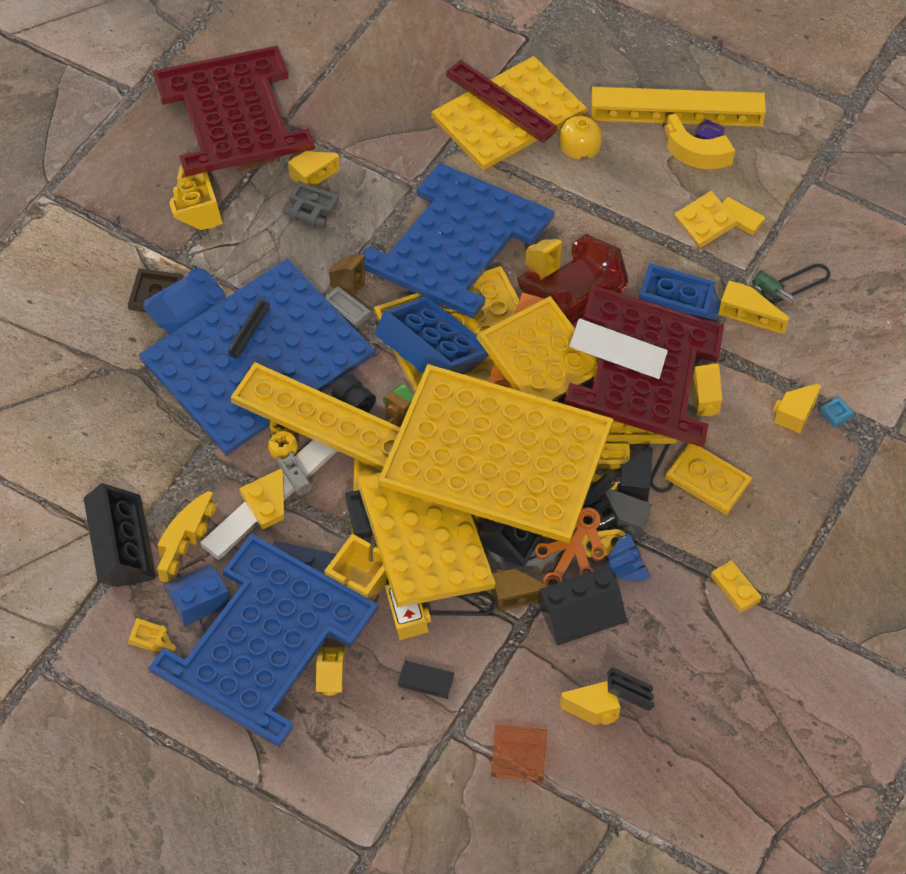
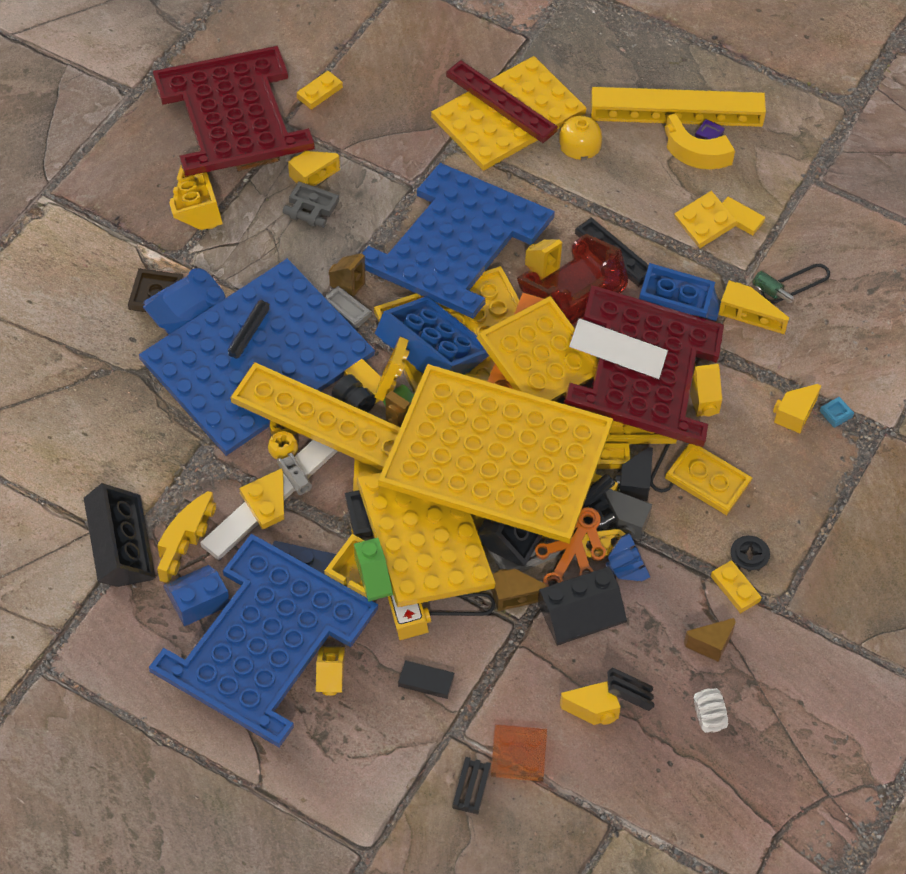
yellow slope [127,618,176,653] -> none
none -> yellow plate [296,71,343,110]
none -> yellow tile [344,359,388,404]
none -> bright green slope [354,538,393,602]
none -> yellow plate [374,337,410,401]
none -> black tile [453,757,491,814]
none -> black tile [575,217,649,287]
none -> pearl gold slope [684,618,736,662]
none -> white gear [694,688,728,733]
none -> black gear [730,535,770,573]

